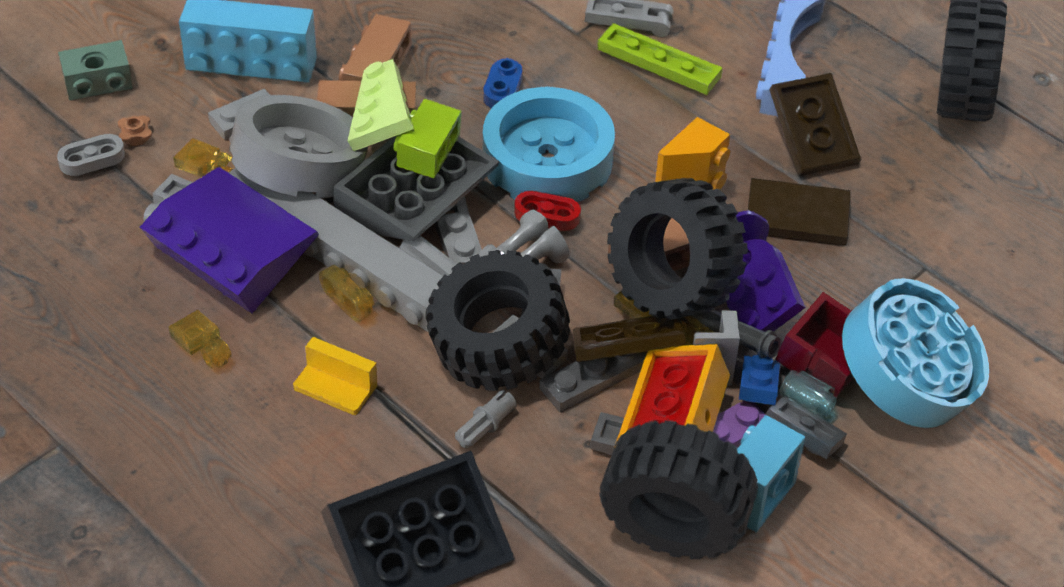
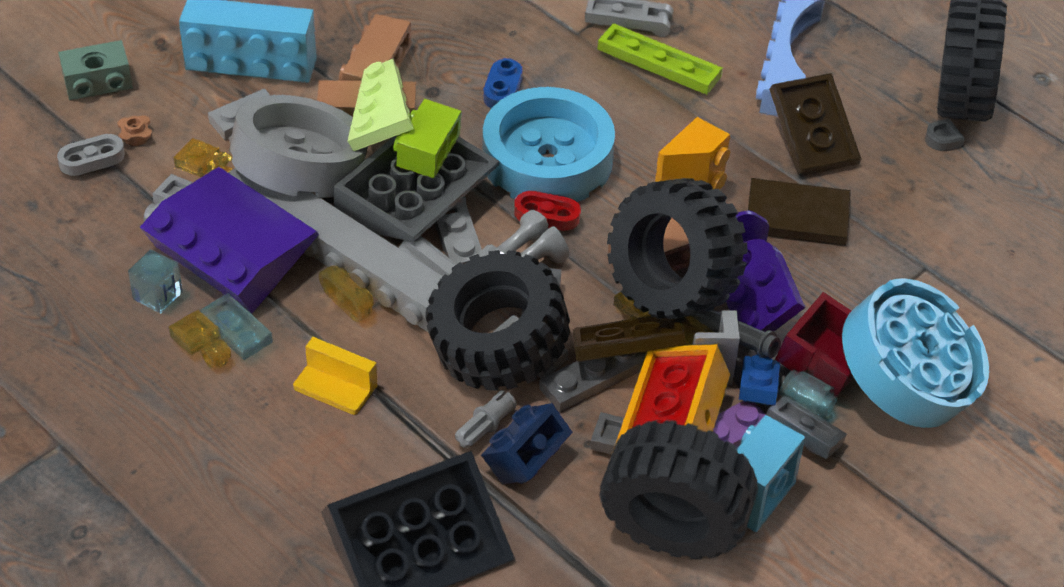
none -> clear light blue brick [128,249,183,313]
none -> clear light blue plate [199,293,273,360]
none -> dark blue brick [481,403,573,484]
none -> dark grey tile [925,118,965,151]

